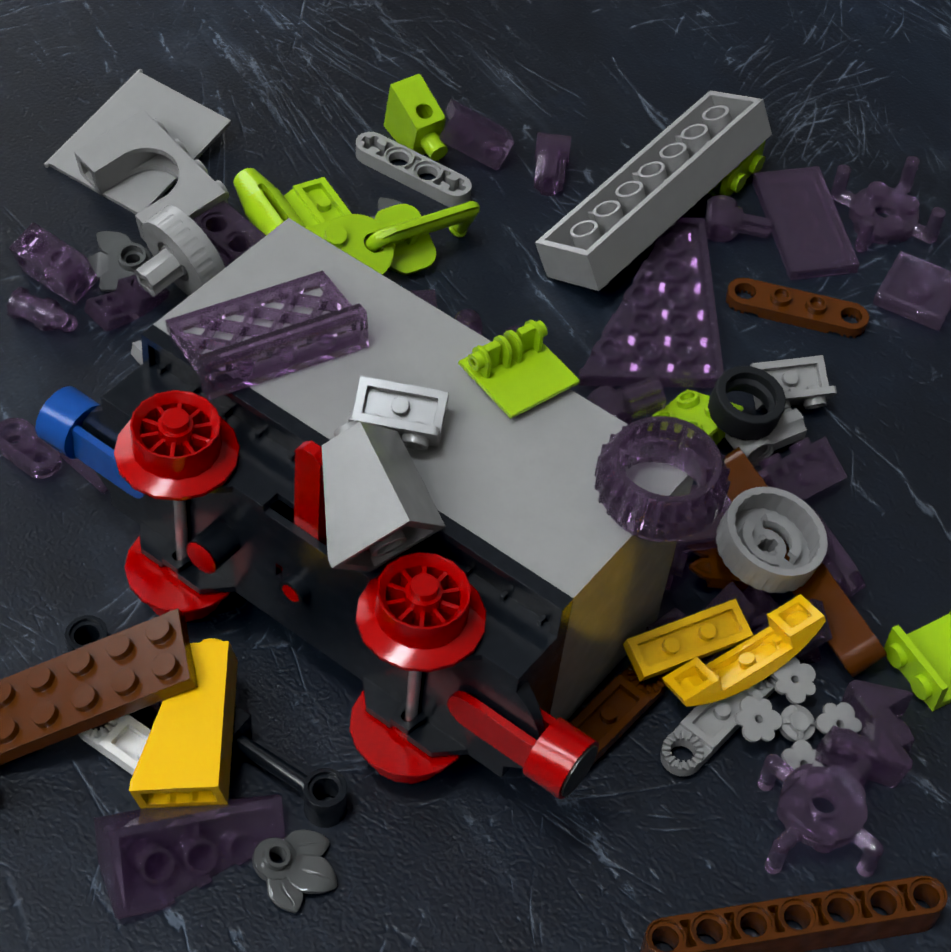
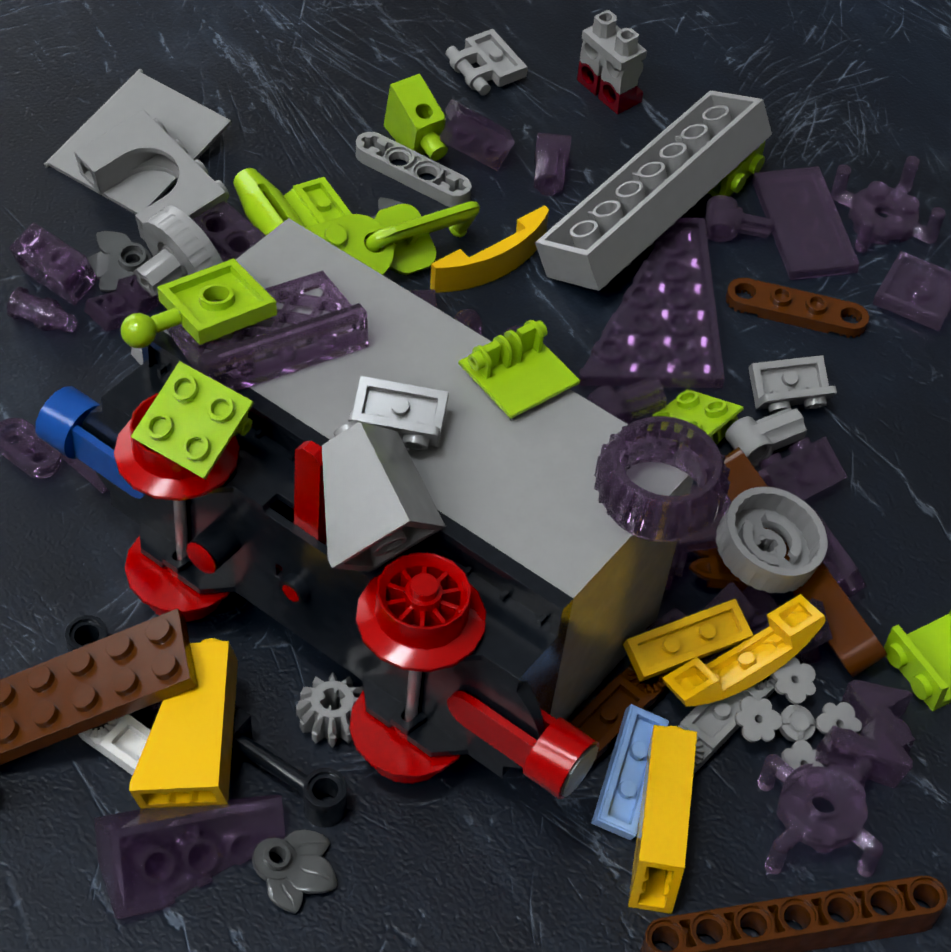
black tyre [708,366,786,441] -> none
none -> lime plate [120,258,277,348]
none -> lime hinge [131,361,254,479]
none -> light grey gear [296,672,363,748]
none -> yellow slope [430,205,549,293]
none -> light grey plate [445,29,528,96]
none -> light grey hips [576,10,647,115]
none -> light blue tile [591,704,669,840]
none -> yellow slope [628,725,697,914]

